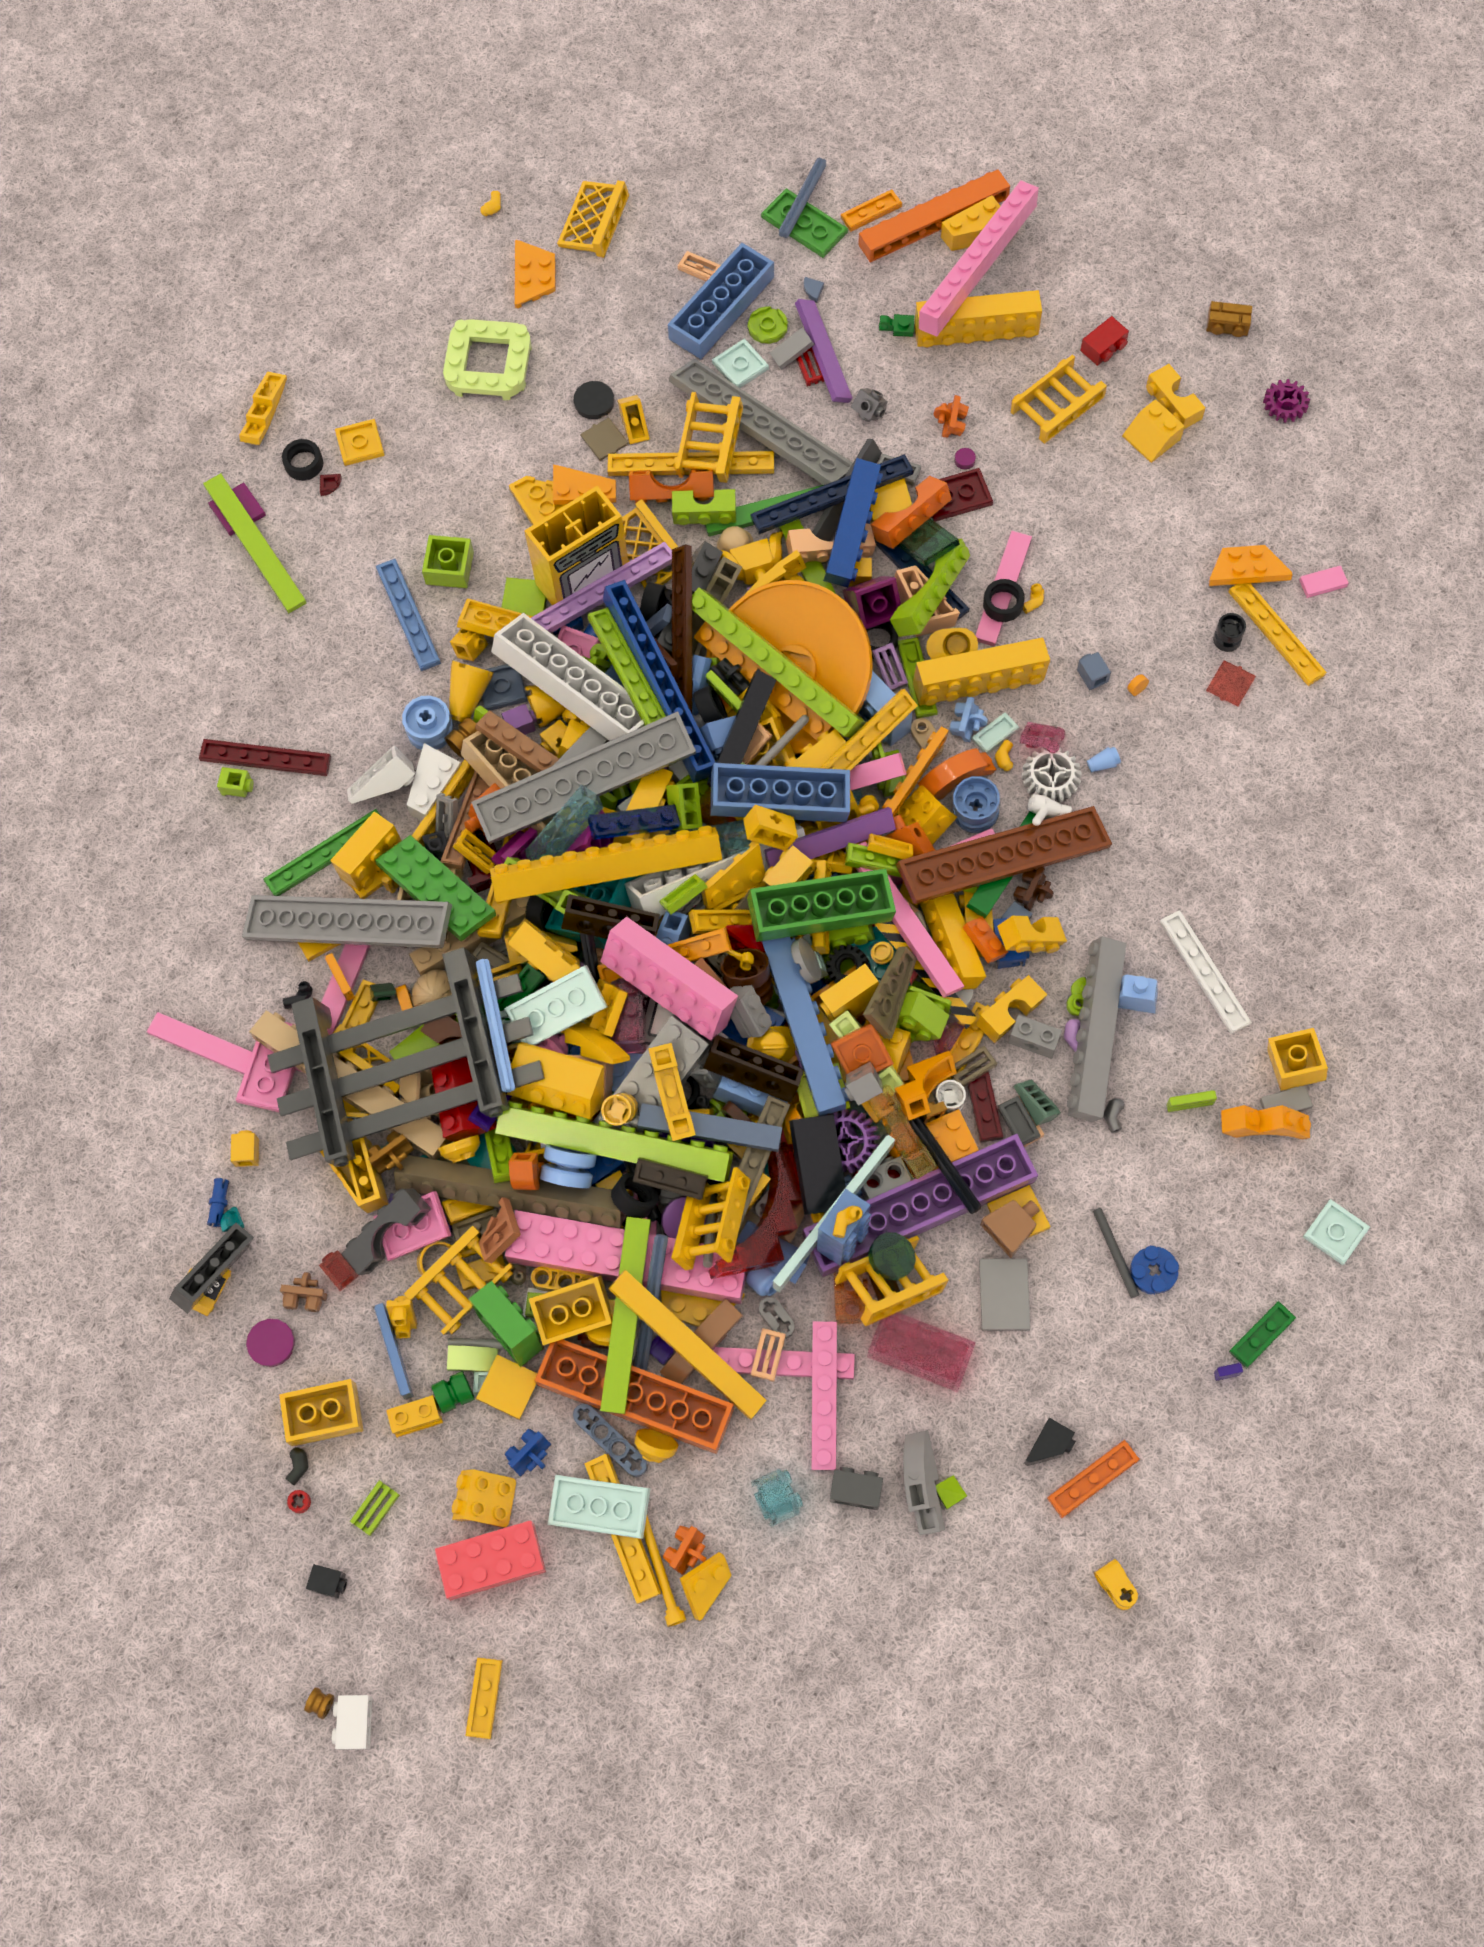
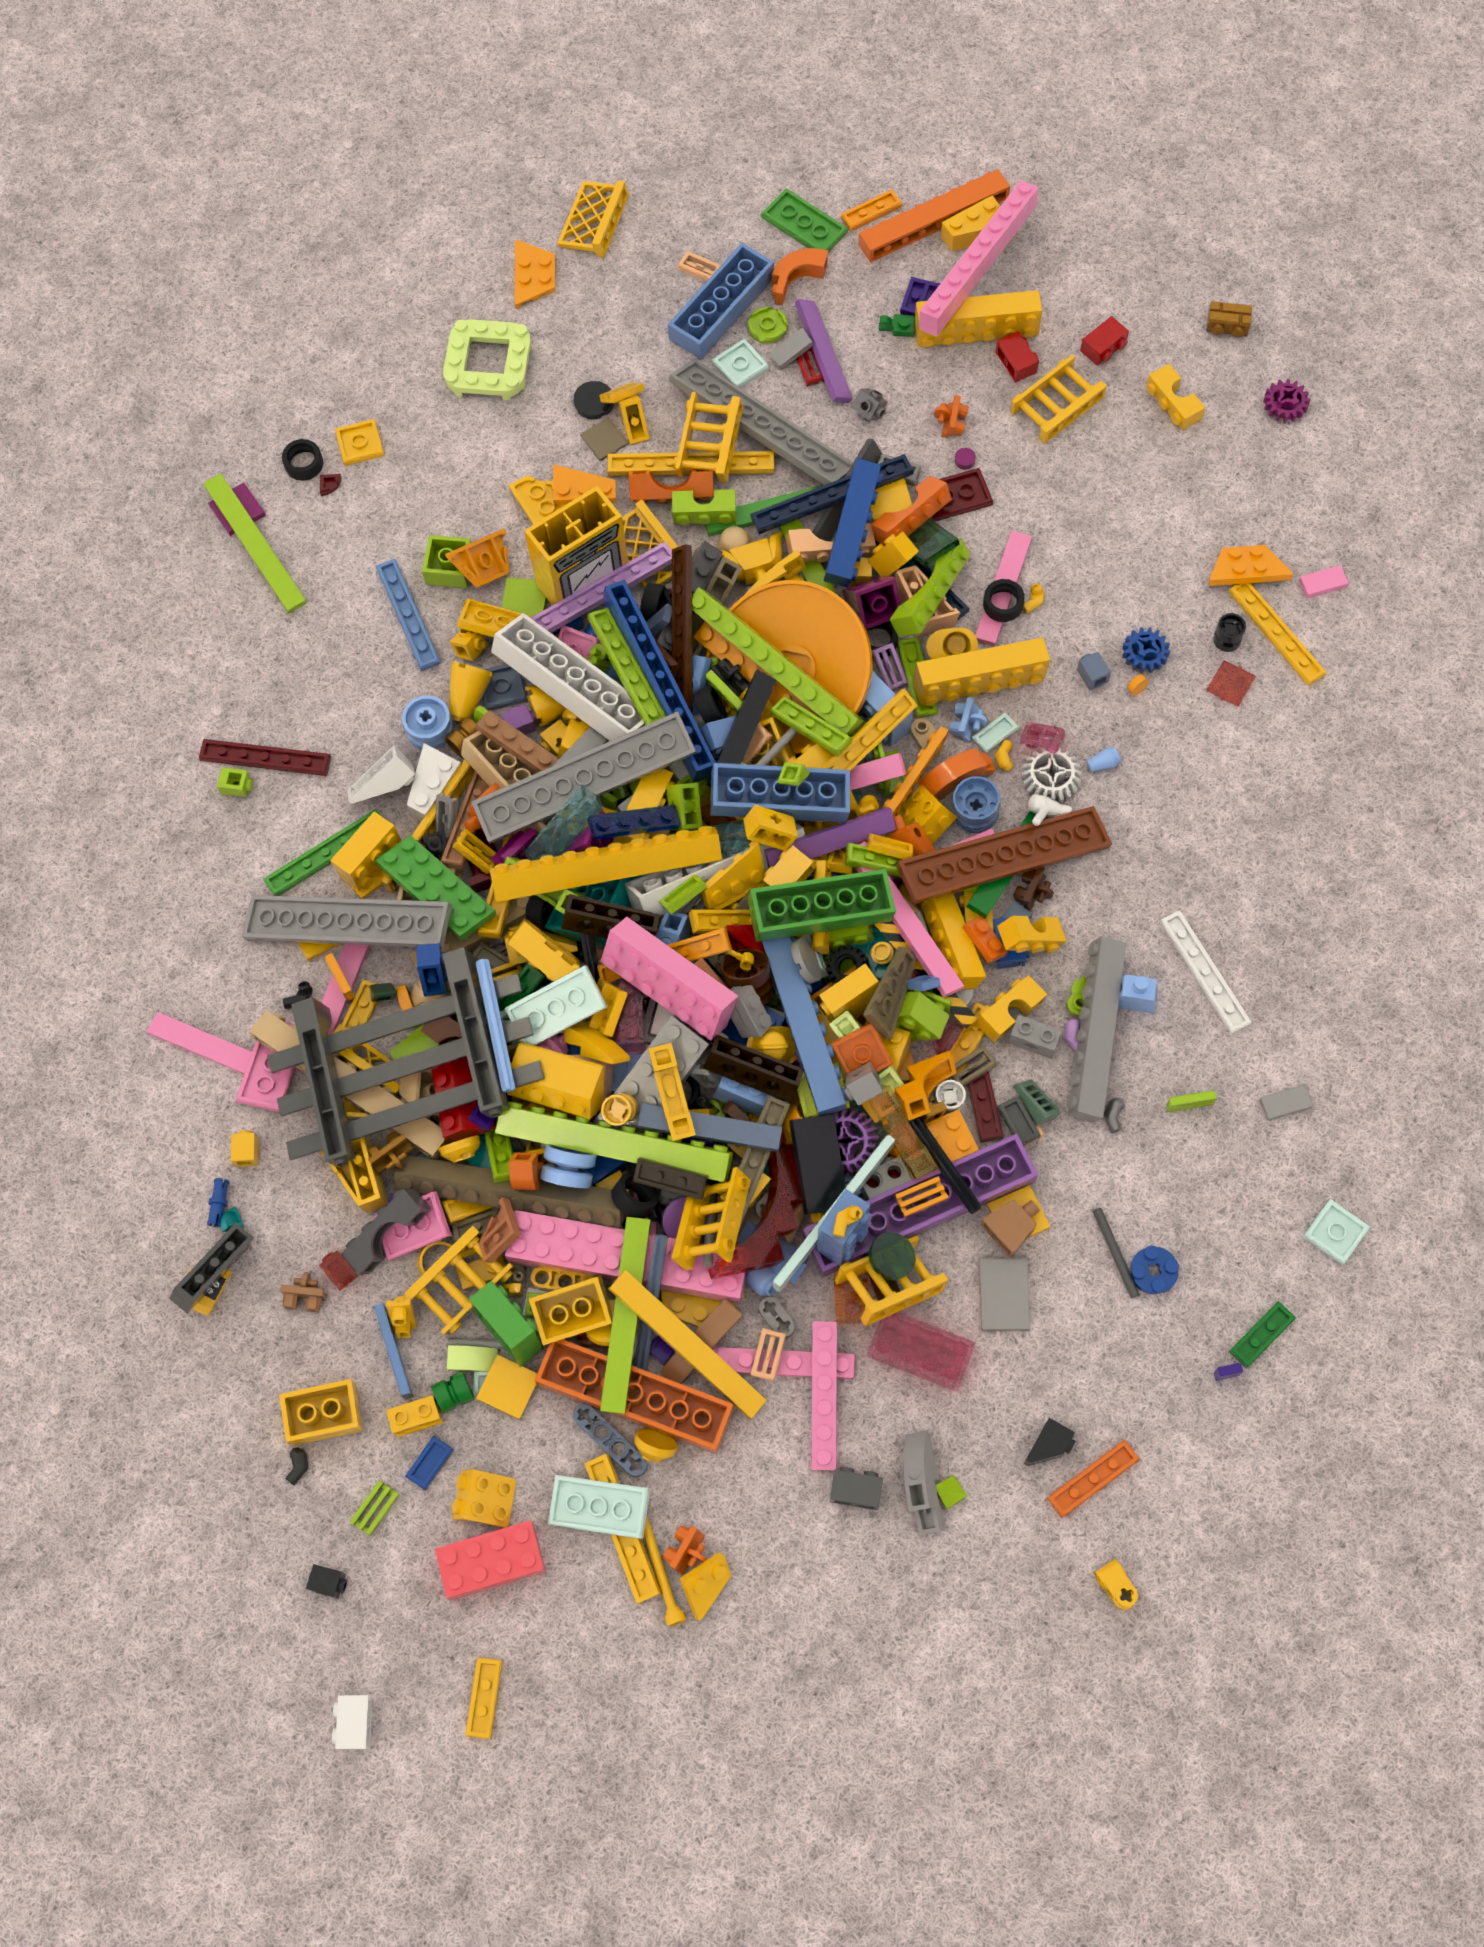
yellow slope [239,371,287,445] -> none
magenta tile [246,1319,295,1367] -> none
red bush [287,1490,311,1514] -> none
pearl gold wheel [304,1687,334,1720] -> none
yellow arm [480,191,501,216] -> none
blue hips [505,1429,551,1477] -> none
clear light blue brick [751,1469,803,1527] -> none
sand blue axle [779,157,826,238] -> none
sand blue tile [804,277,824,303] -> none
yellow slope [1122,399,1185,463] -> none
light orange arch [1221,1105,1311,1139] -> none
yellow brick [1267,1028,1328,1091] -> none
none -> blue tile [405,1435,454,1491]
none -> blue brick [416,943,448,996]
none -> light orange wing [445,529,509,588]
none -> yellow tile [501,1283,523,1298]
none -> yellow tile [599,382,645,403]
none -> lime tile [770,696,852,757]
none -> orange arch [772,248,828,306]
none -> lime slope [777,762,810,786]
none -> yellow brick [868,531,919,576]
none -> light orange tile [895,1176,949,1218]
none -> dark purple wing [900,277,940,318]
none -> medium blue tile [907,975,940,992]
none -> red brick [995,331,1039,383]
none -> blue gear [1122,627,1170,673]

